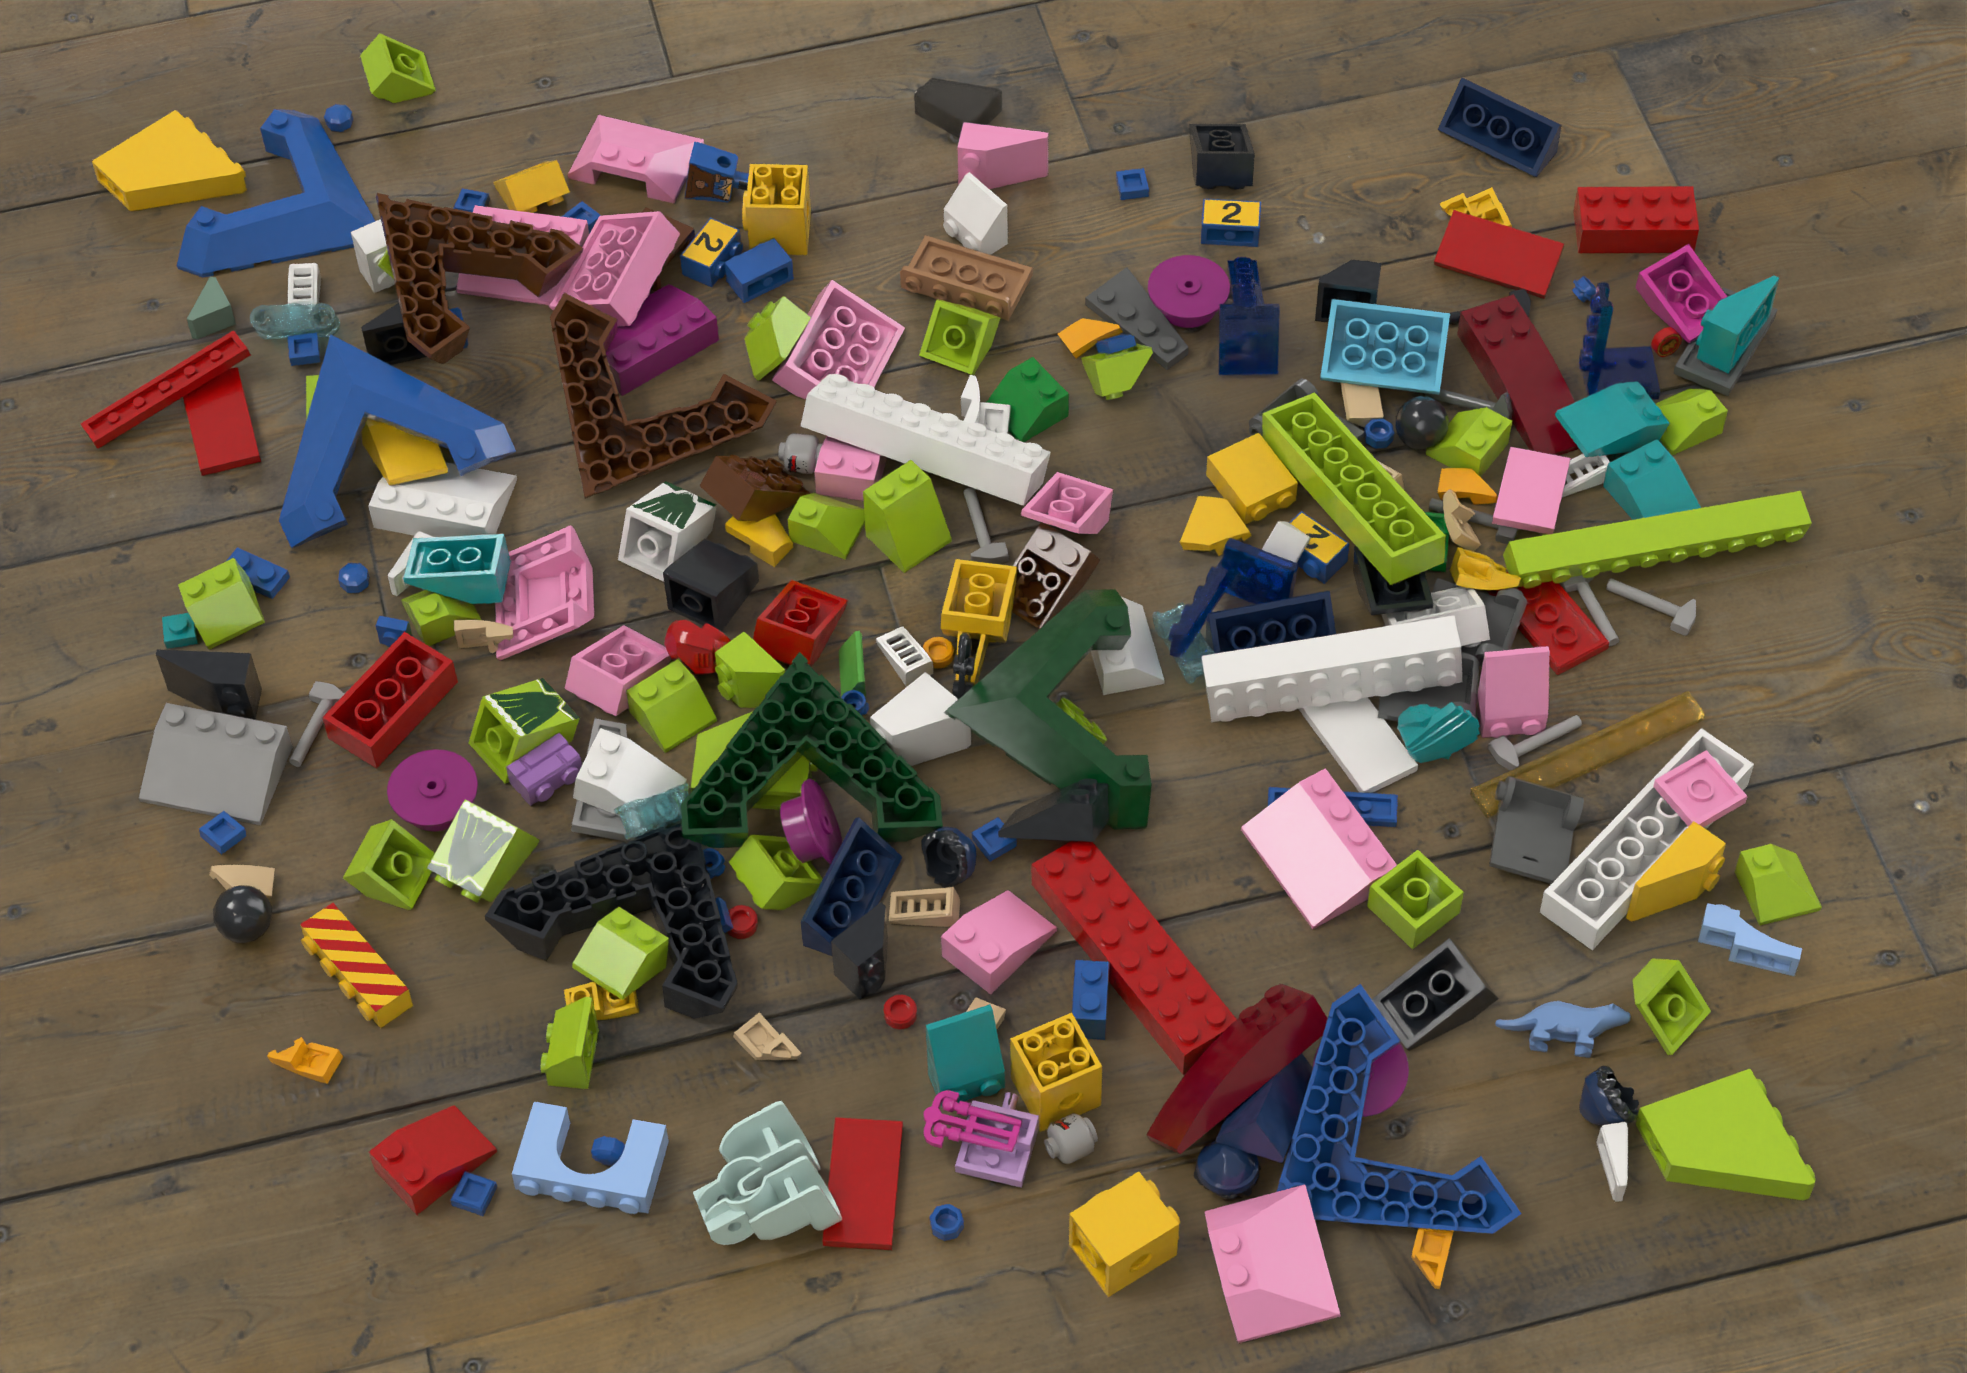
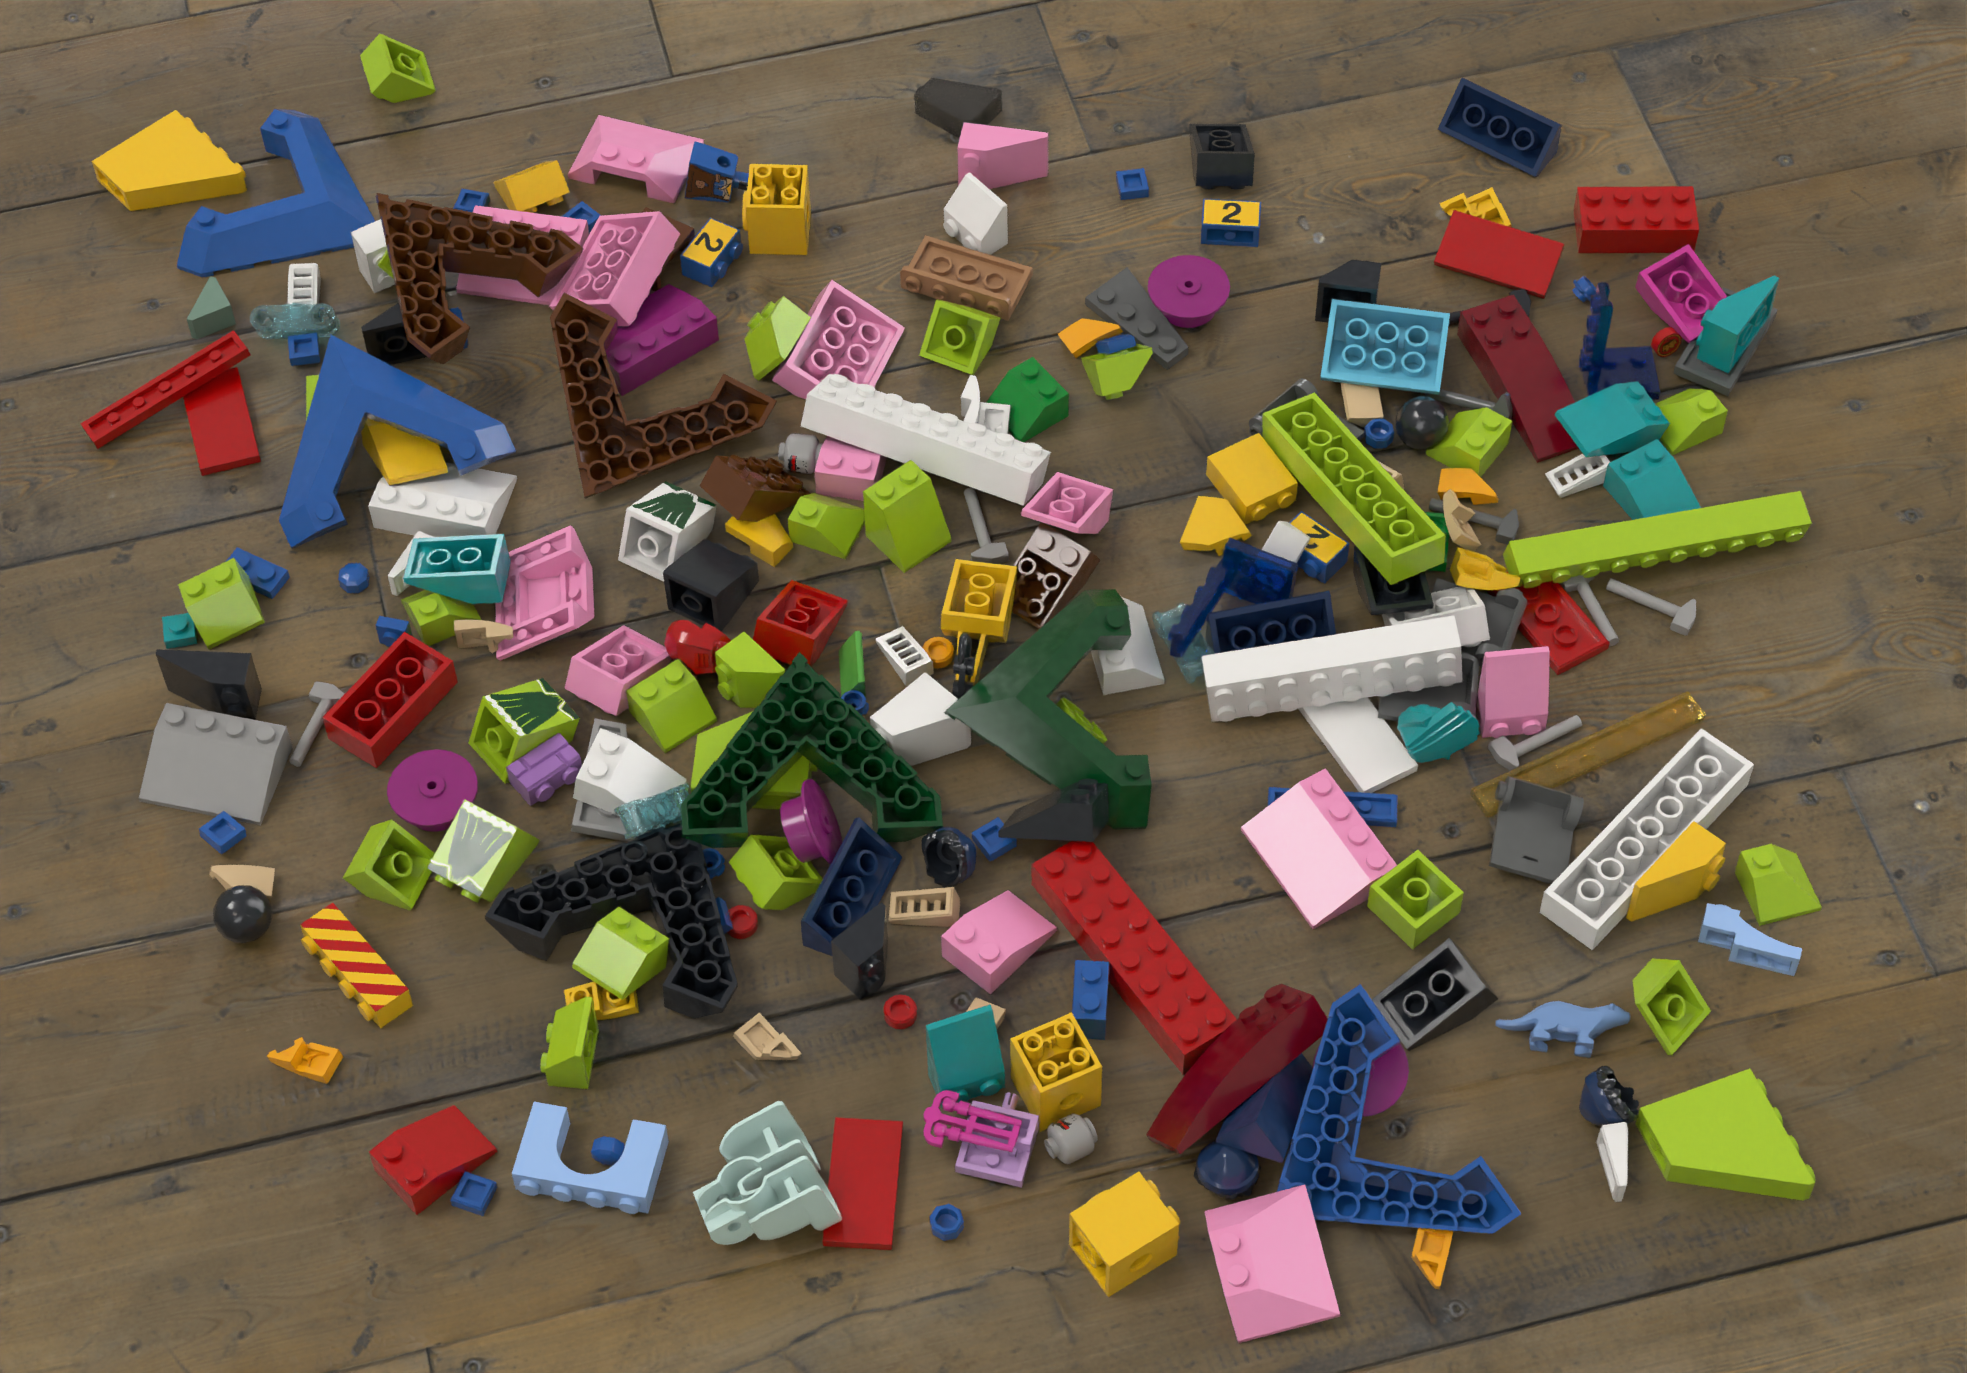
blue tile [324,104,353,132] -> none
blue brick [724,238,794,303] -> none
clear blue bracket [1218,257,1280,375] -> none
bright pink tile [1492,447,1571,534] -> none
bright pink tile [1653,750,1747,828] -> none

